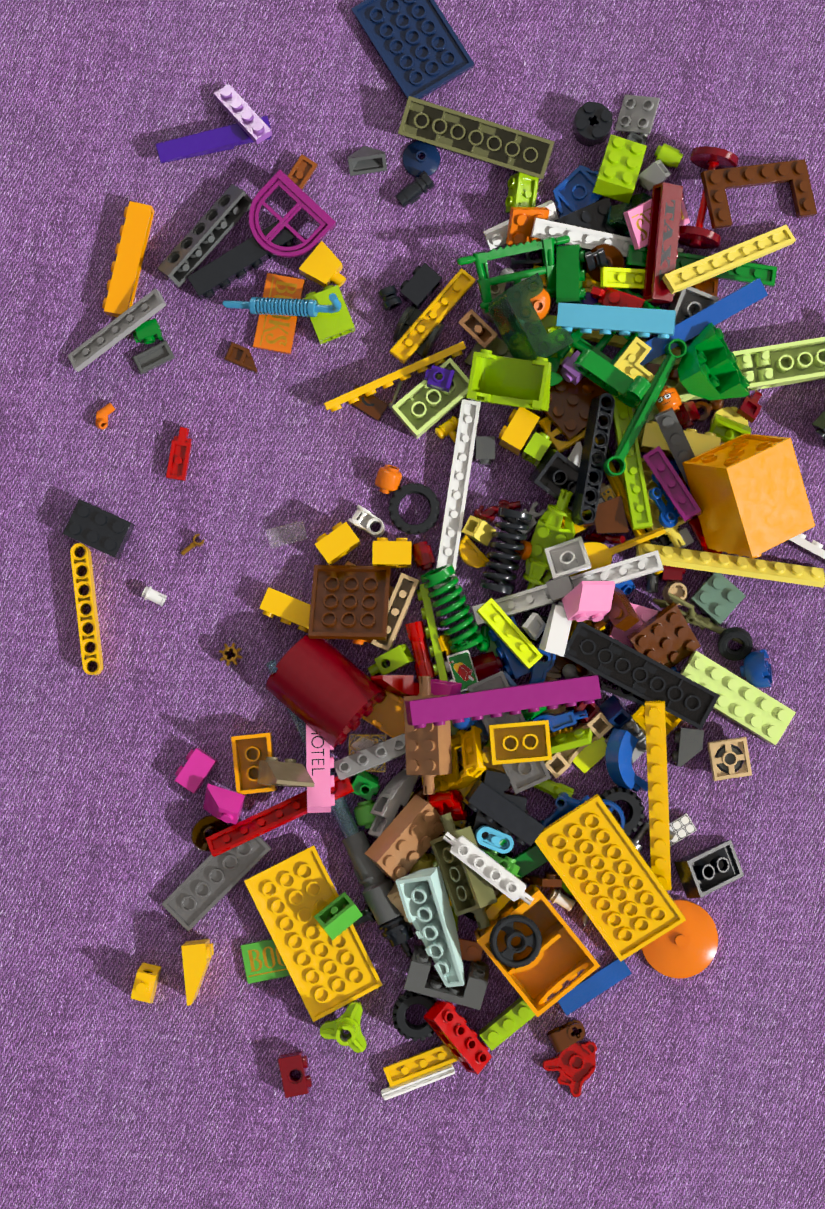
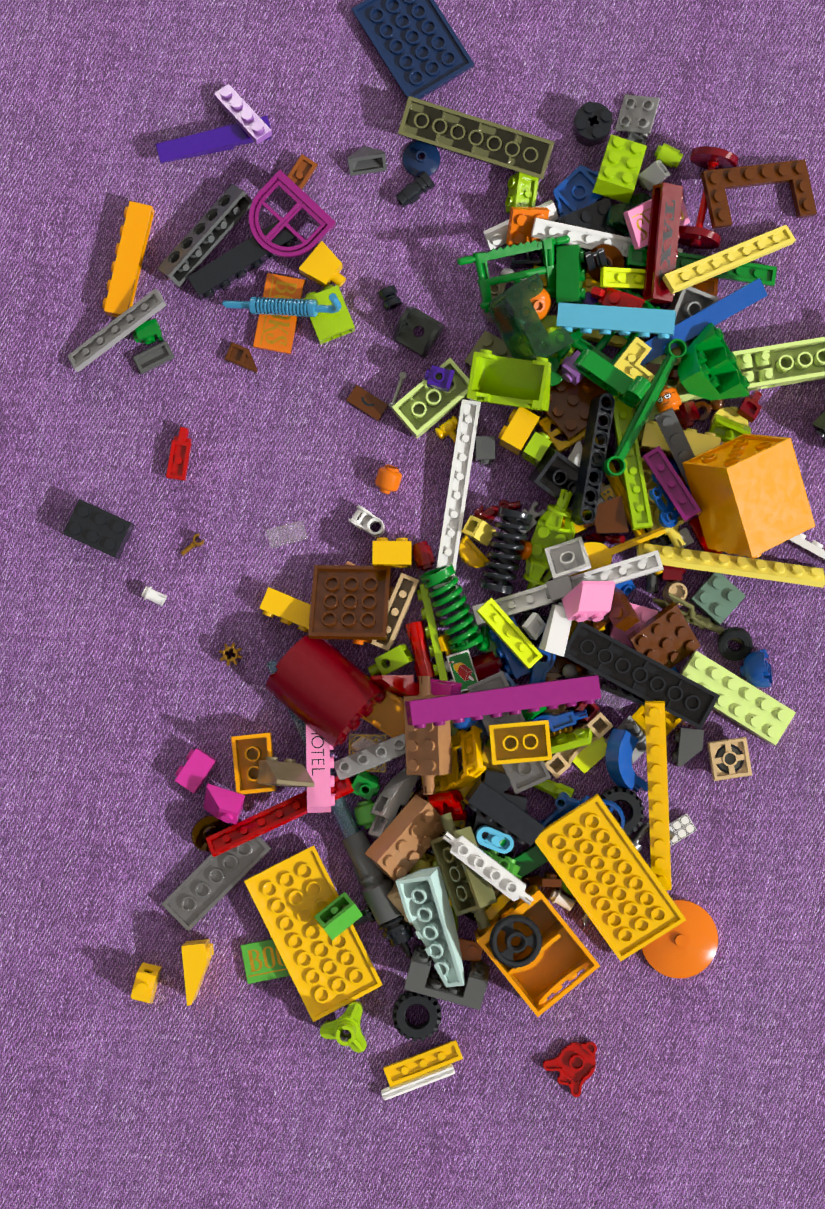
yellow beam [70,543,103,675] -> none
orange arm [95,402,116,430] -> none
dark red brick [278,1051,312,1098] -> none
yellow brick [315,522,361,565] -> none
yellow plate [323,341,466,412] -> none
yellow tile [389,268,476,364] -> none
black tyre [389,483,440,535] -> none
black brick [400,263,442,309] -> none
red brick [423,1000,492,1075] -> none
medium nougat slope [458,309,498,349] -> none
lime brick [479,997,535,1051] -> none
reddish brown piece [546,1019,585,1053] -> none
blue tile [558,958,632,1015] -> none
dark blue brick [599,694,633,729] -> none
black slope [674,840,744,898] -> none

